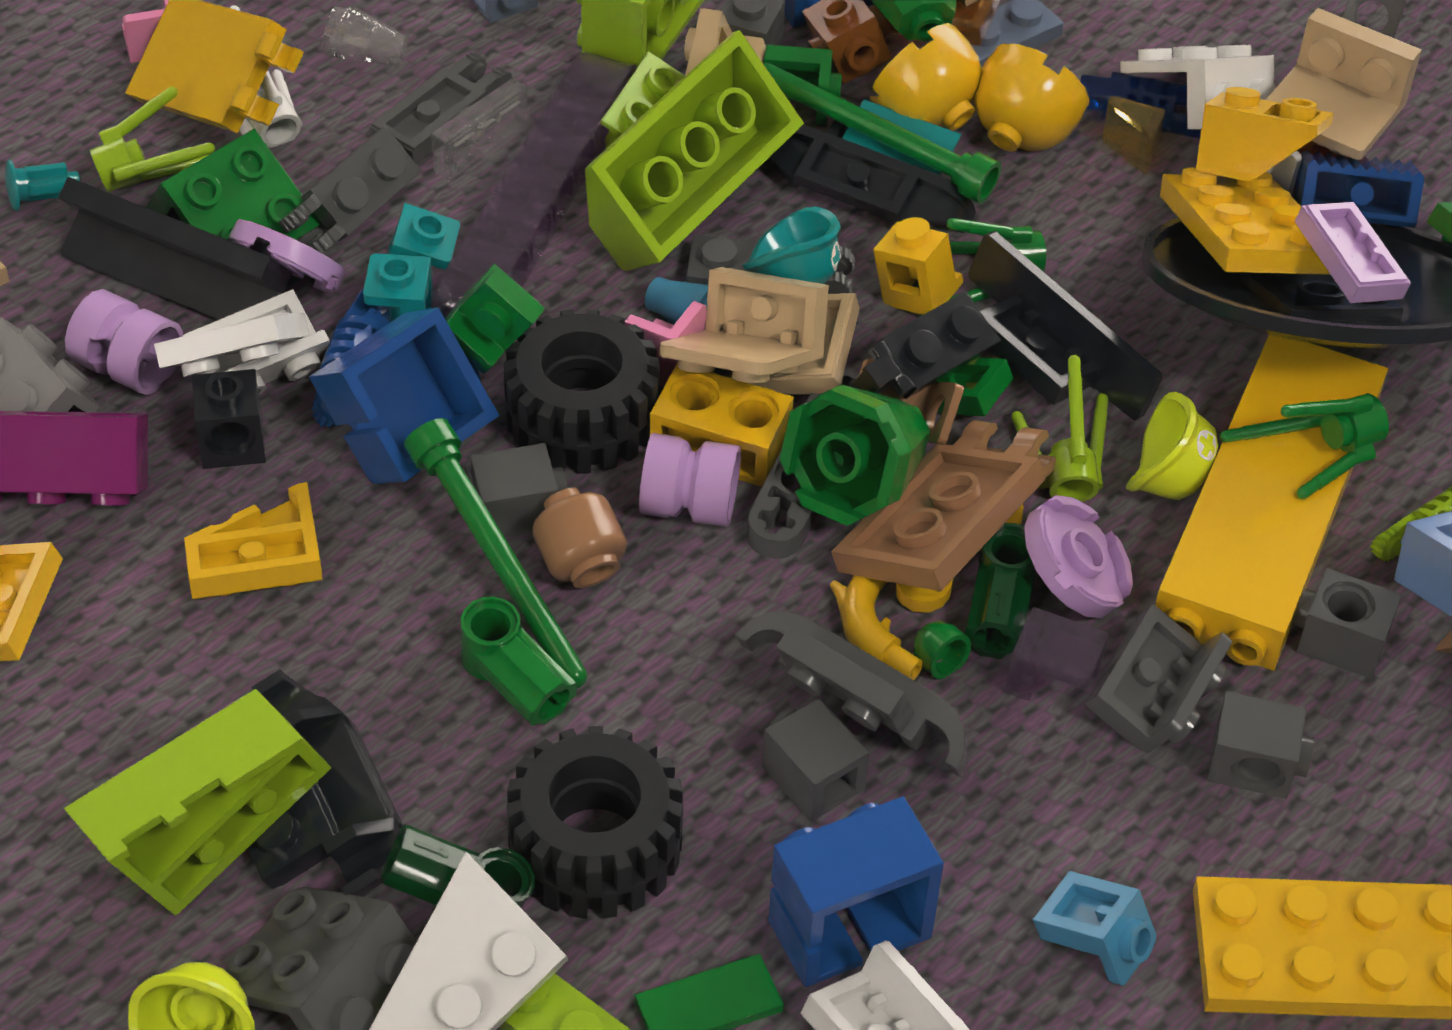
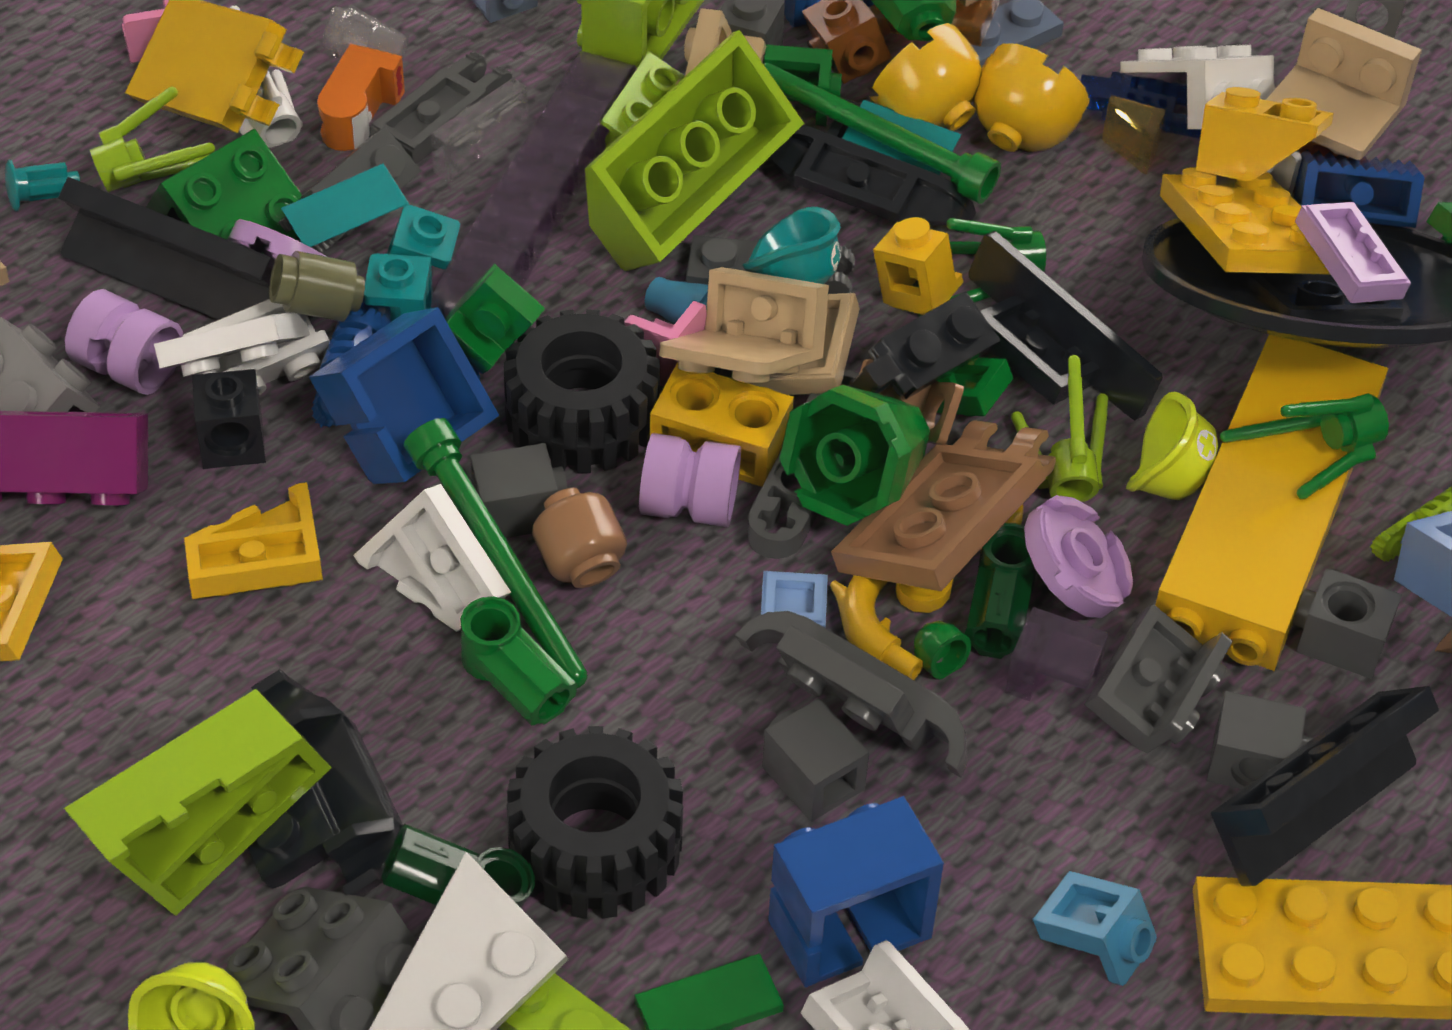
none -> olive brick [269,251,365,322]
none -> teal sticker [281,163,409,247]
none -> orange leg [317,43,405,151]
none -> white wing [353,484,511,632]
none -> light blue tile [761,571,828,628]
none -> black panel [1210,686,1439,886]

